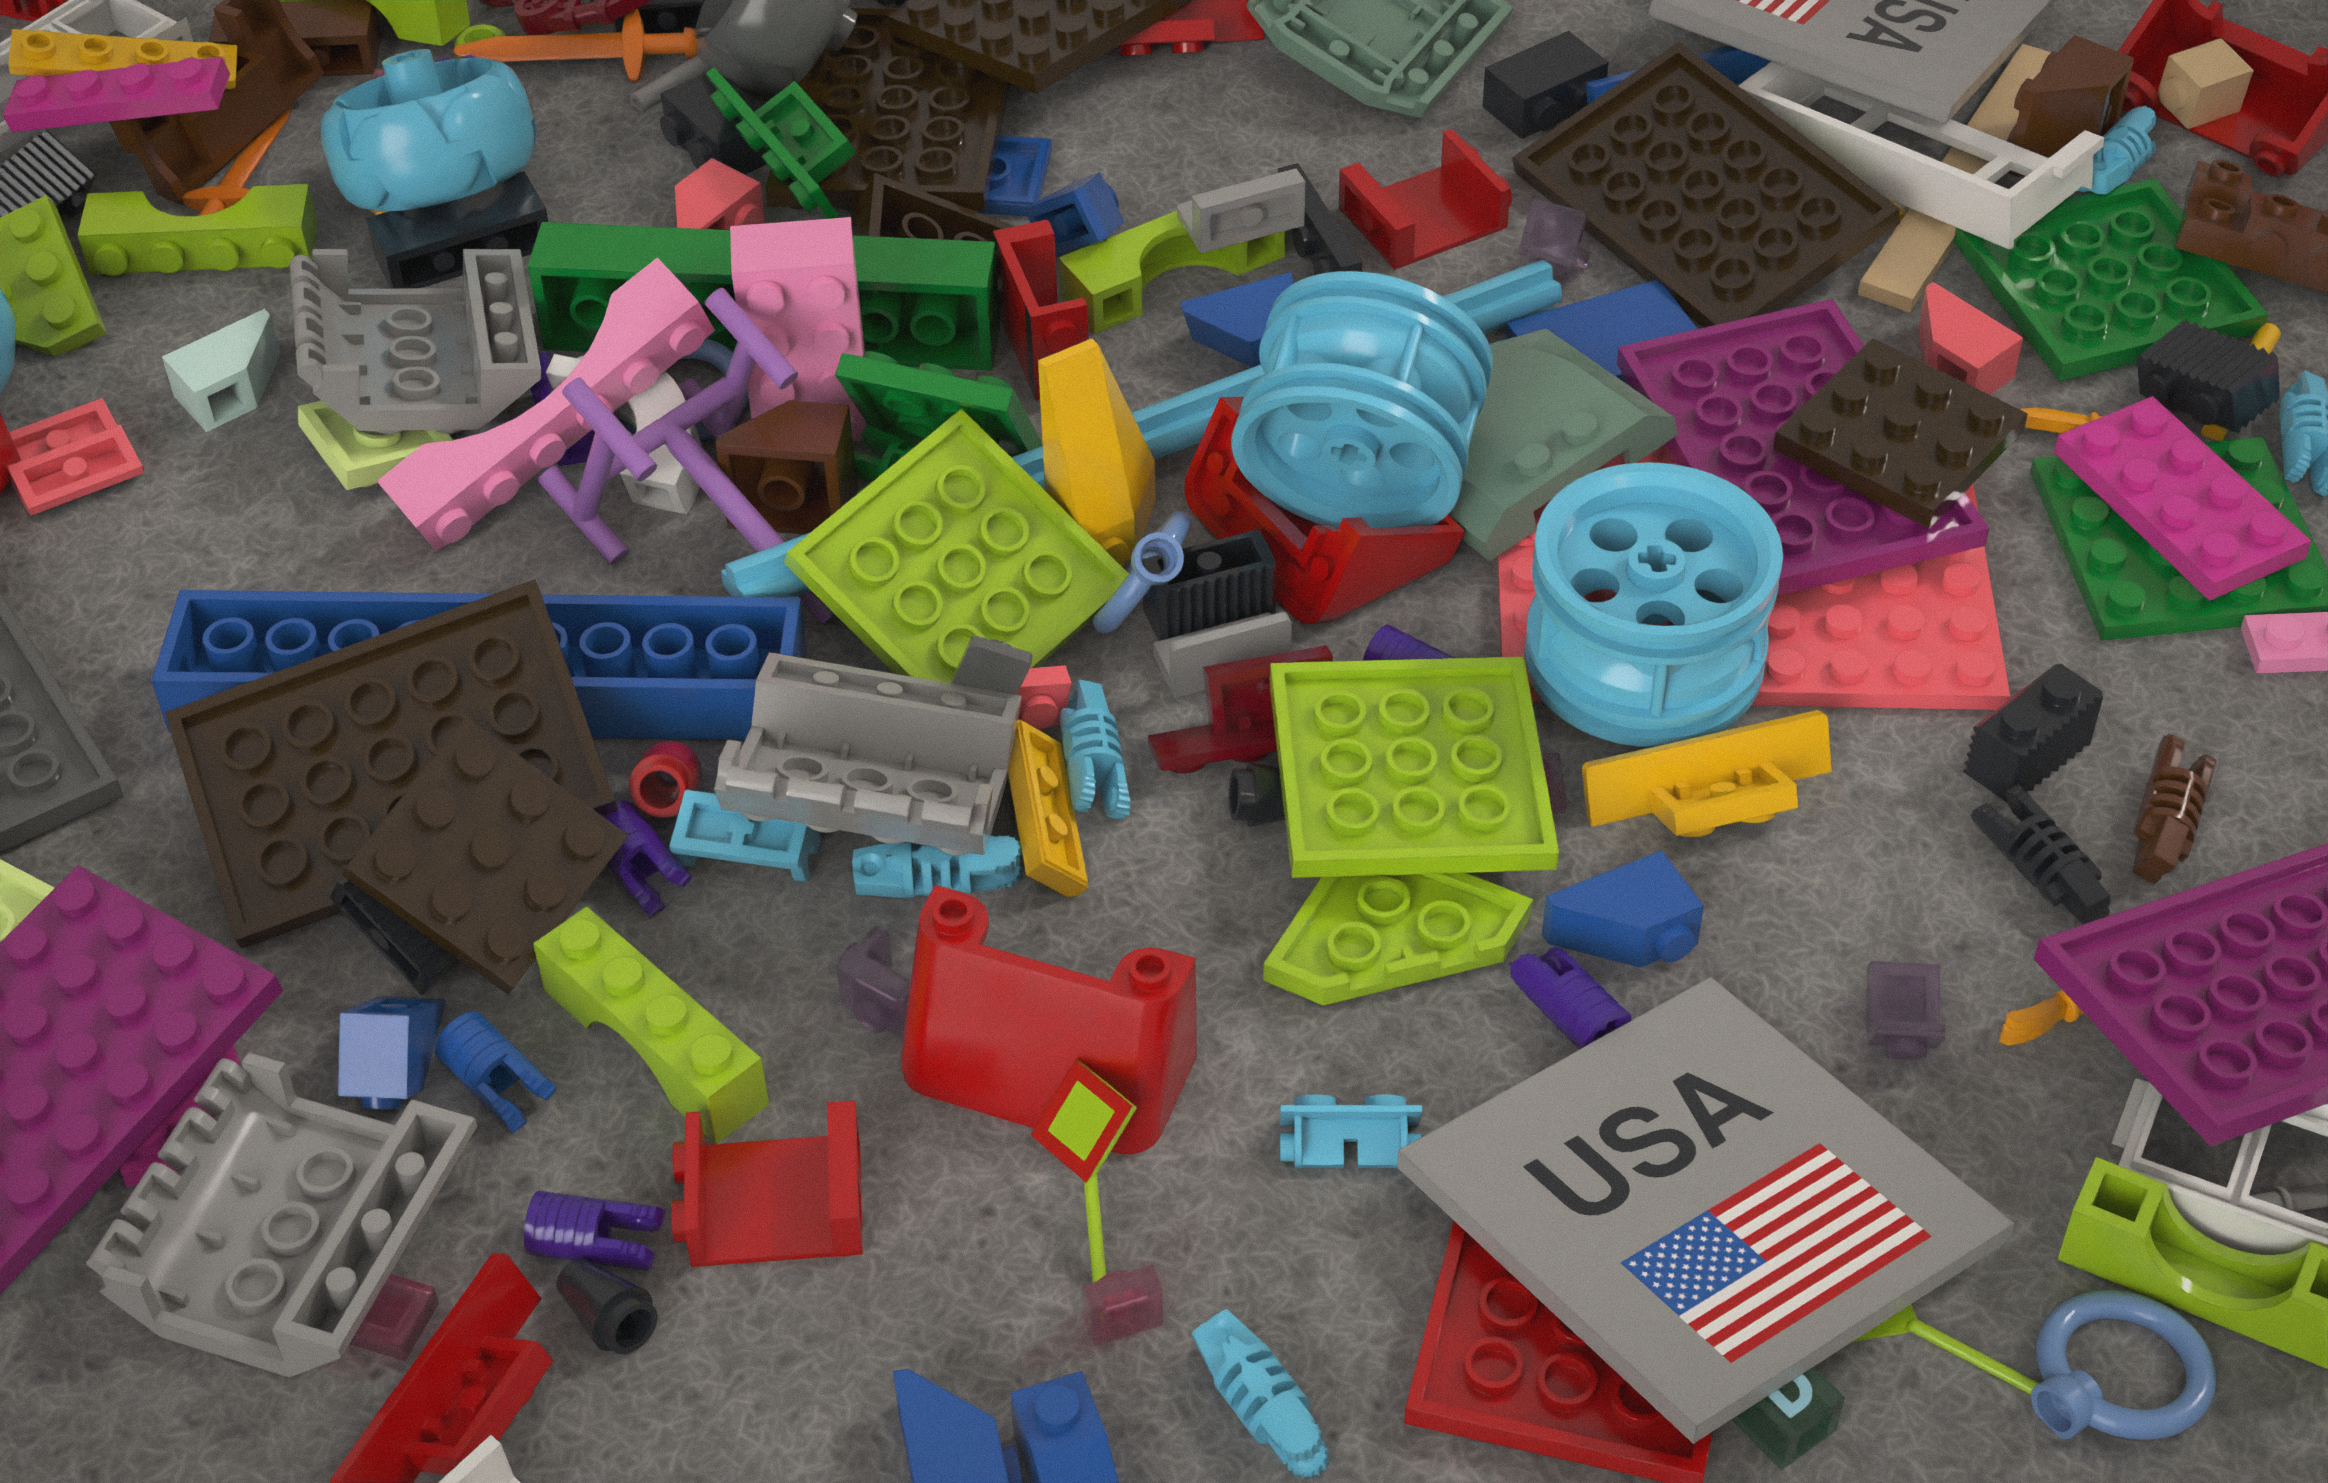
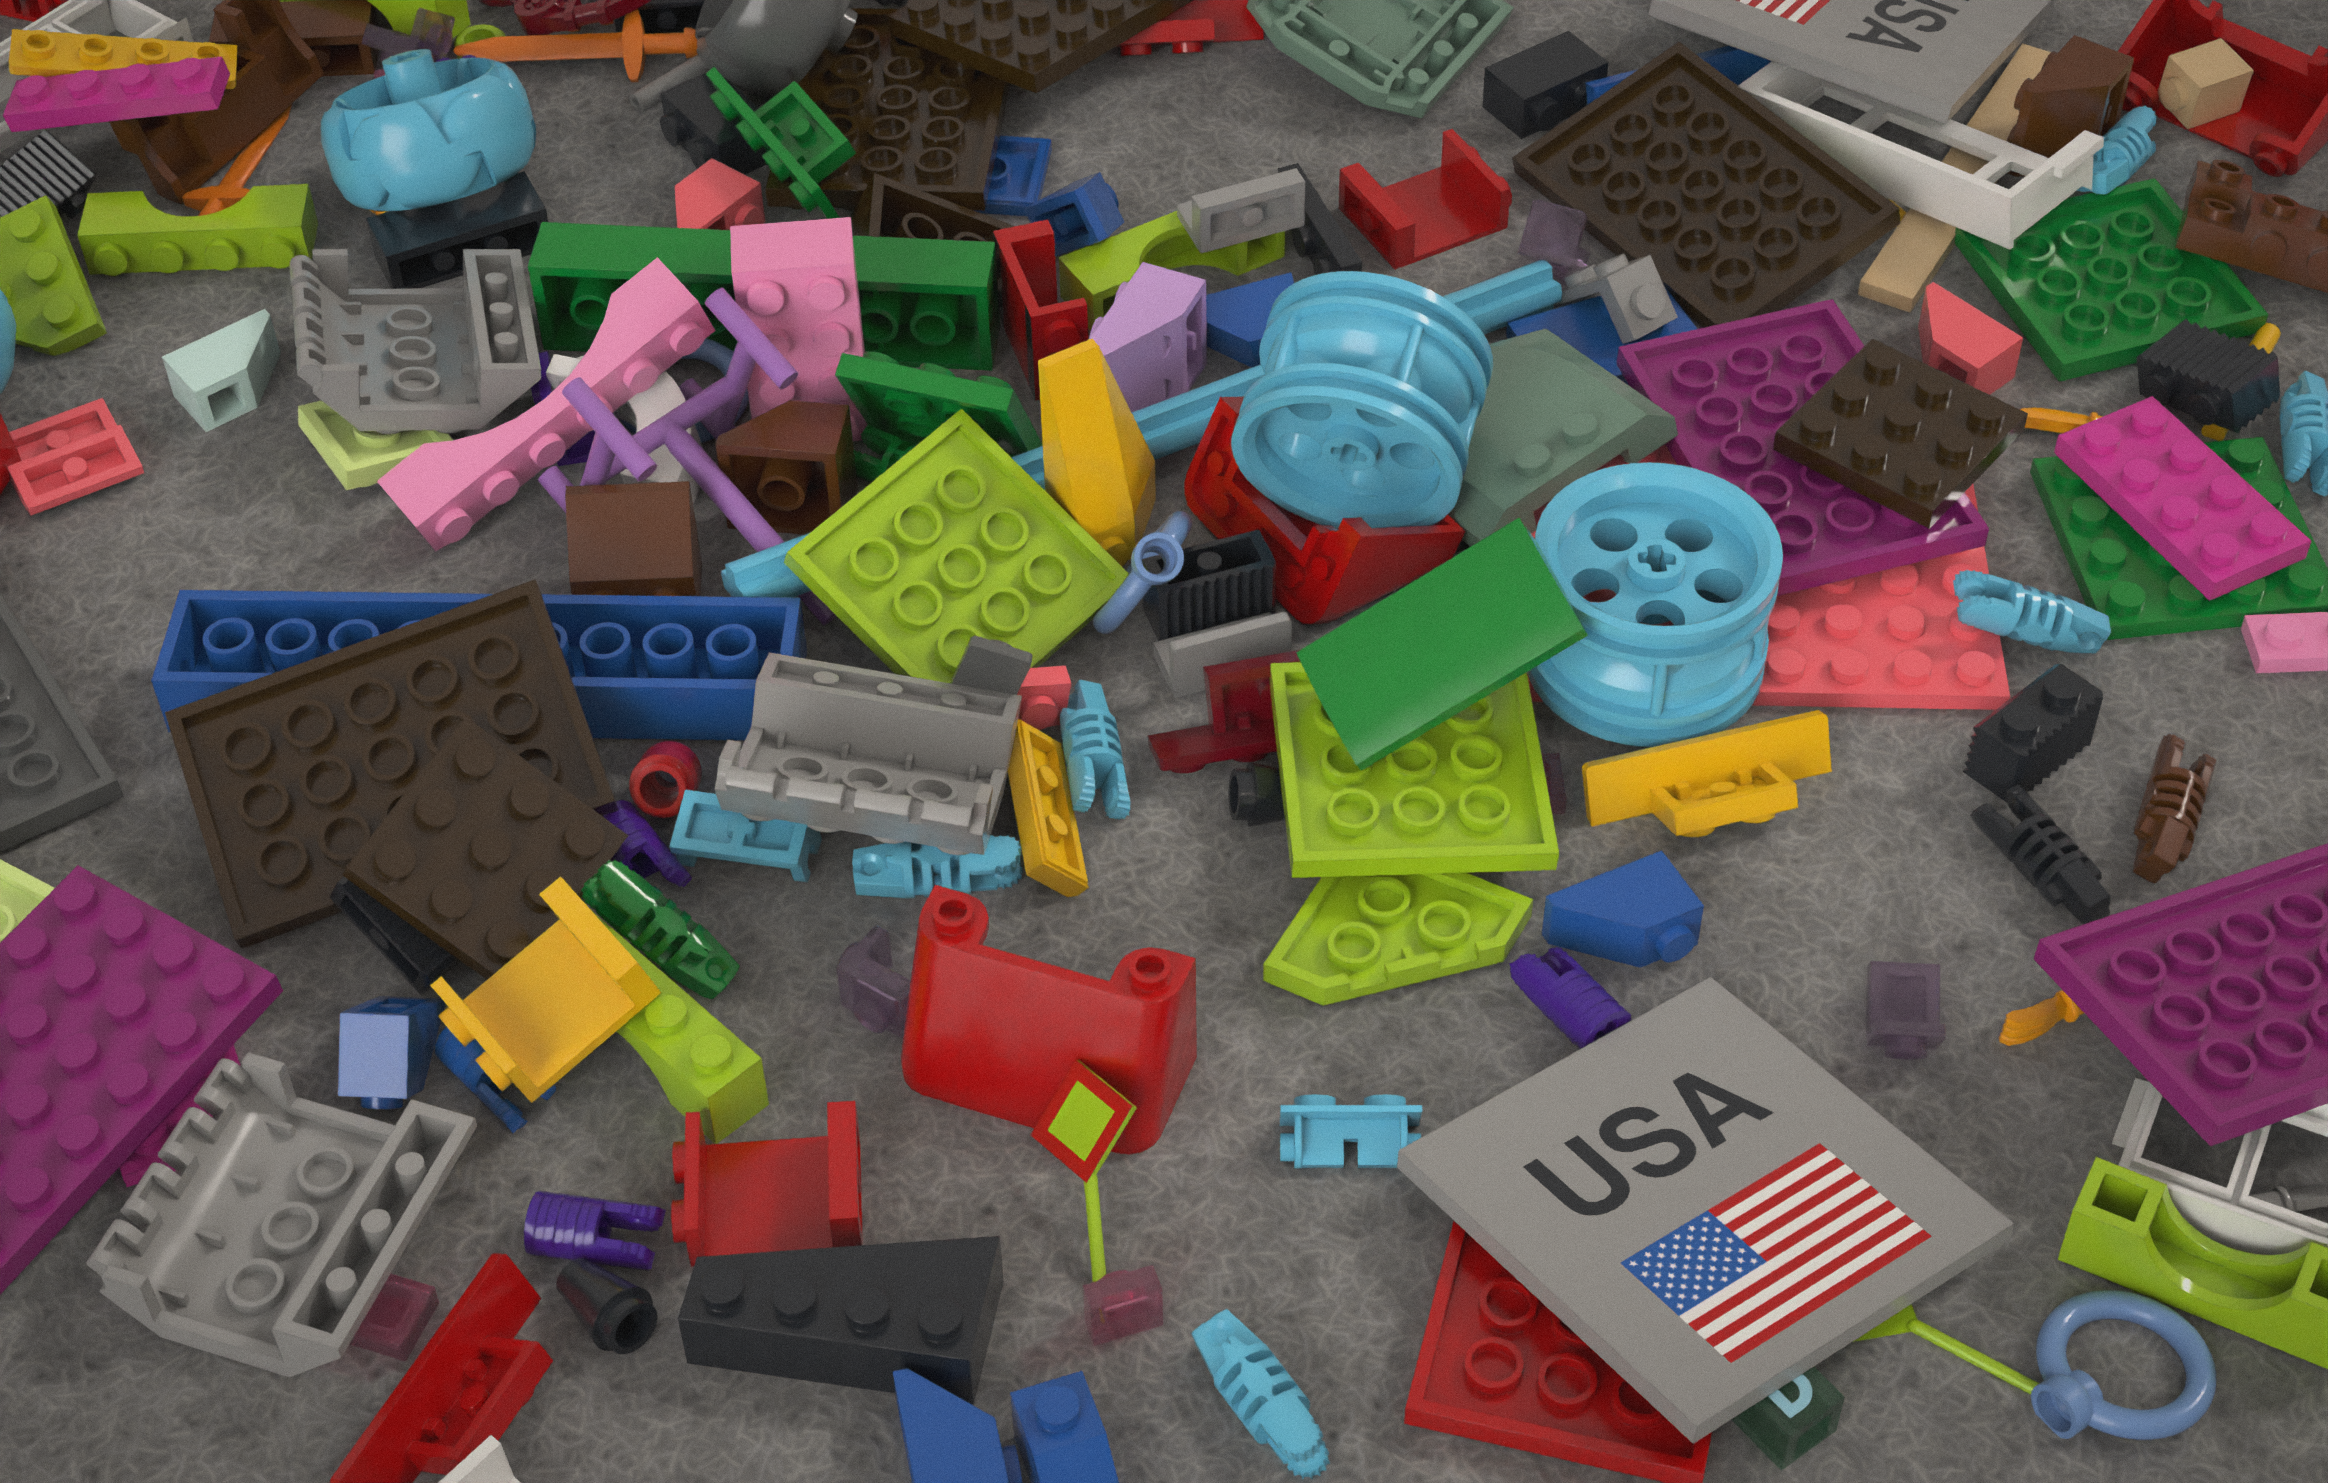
none -> bracket [361,8,455,62]
none -> yellow panel [430,876,661,1103]
none -> reddish brown slope [565,481,702,596]
none -> green hinge [581,859,740,999]
none -> black wedge [678,1236,1004,1405]
none -> lavender slope [1088,262,1207,412]
none -> green slope [1296,517,1588,771]
none -> light grey bracket [1554,253,1678,344]
none -> medium azure hinge [1953,570,2111,653]

